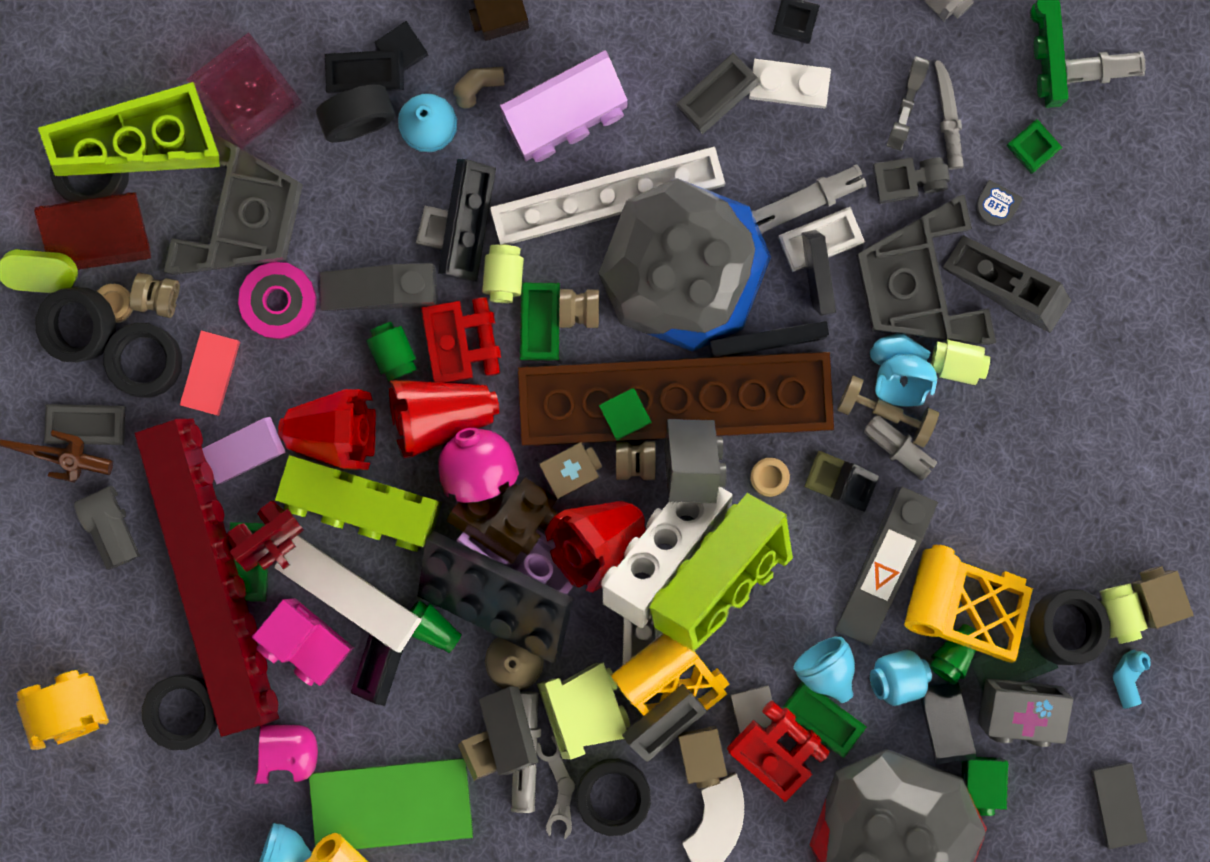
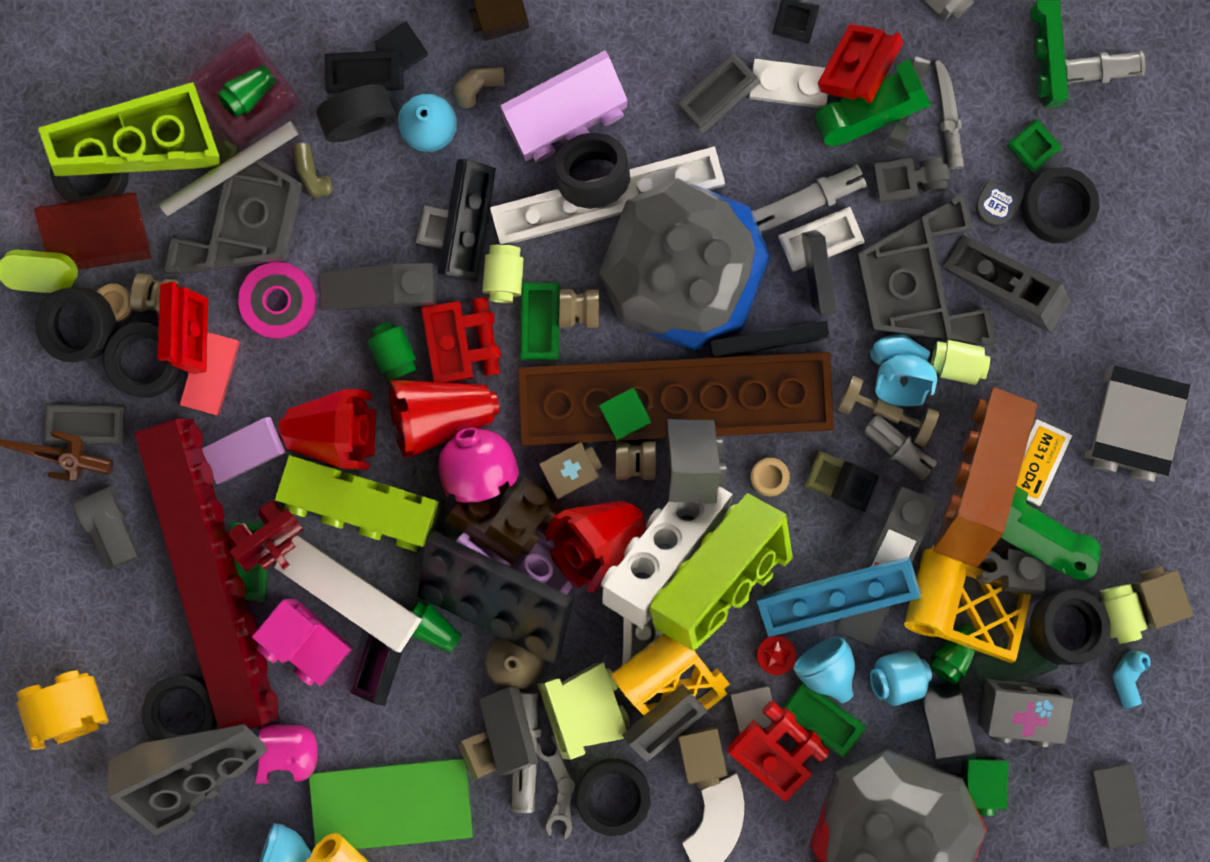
none -> dark grey wedge [108,725,267,836]
none -> red plate [158,281,208,374]
none -> light grey bar [159,121,299,216]
none -> green cone [216,64,276,119]
none -> olive arm [292,143,332,199]
none -> black tyre [554,132,631,209]
none -> red tile [756,635,796,675]
none -> dark azure plate [757,557,921,637]
none -> green leg [814,59,931,146]
none -> red plate [817,24,903,103]
none -> dark orange wedge [933,387,1038,568]
none -> dark grey plate [976,549,1045,595]
none -> green leg [1001,486,1101,580]
none -> tile [1016,419,1072,506]
none -> black tyre [1021,167,1100,243]
none -> light grey panel [1084,365,1191,483]

